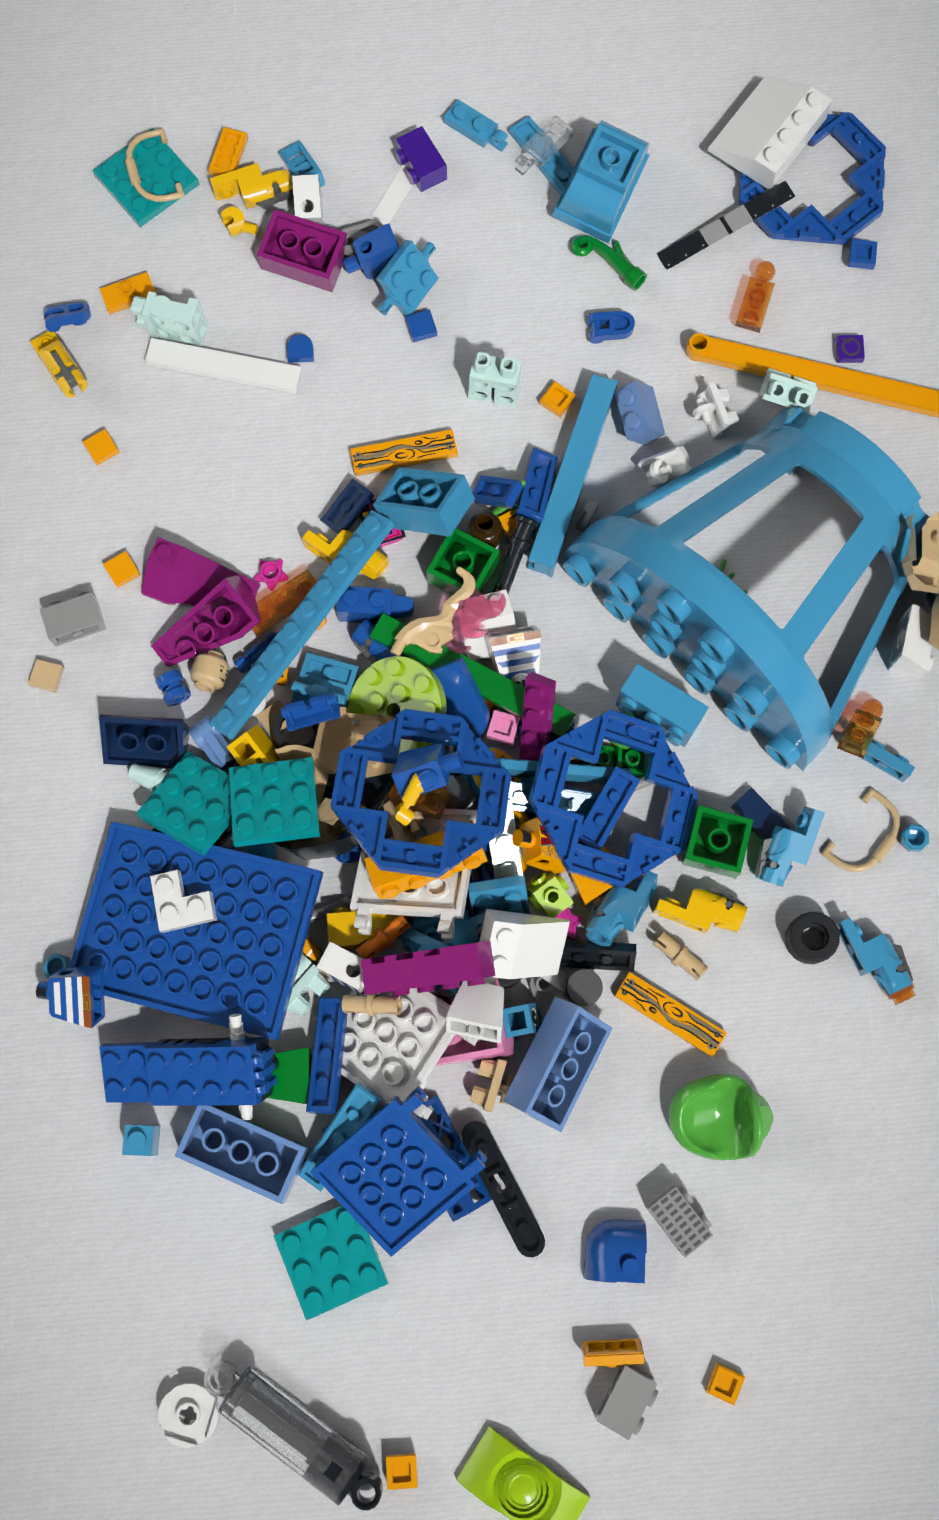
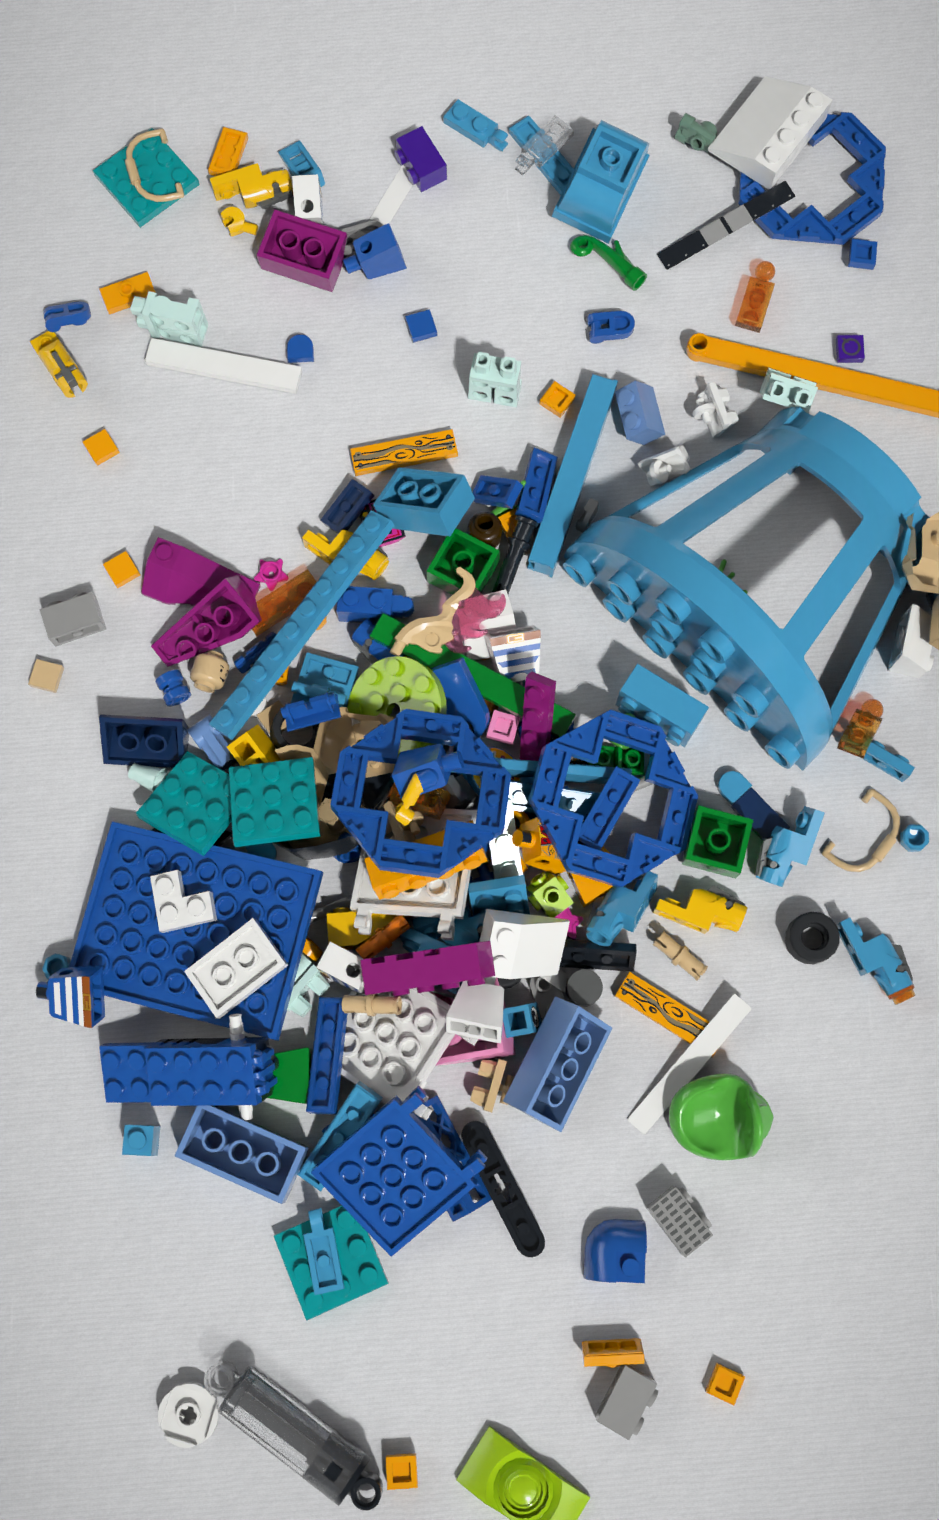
dark azure plate [376,240,439,316] -> none
none -> white plate [184,918,288,1019]
none -> dark azure plate [303,1208,345,1295]
none -> white sticker [628,994,751,1134]
none -> sand green plate [674,113,717,153]
none -> dark azure tile [718,771,752,805]

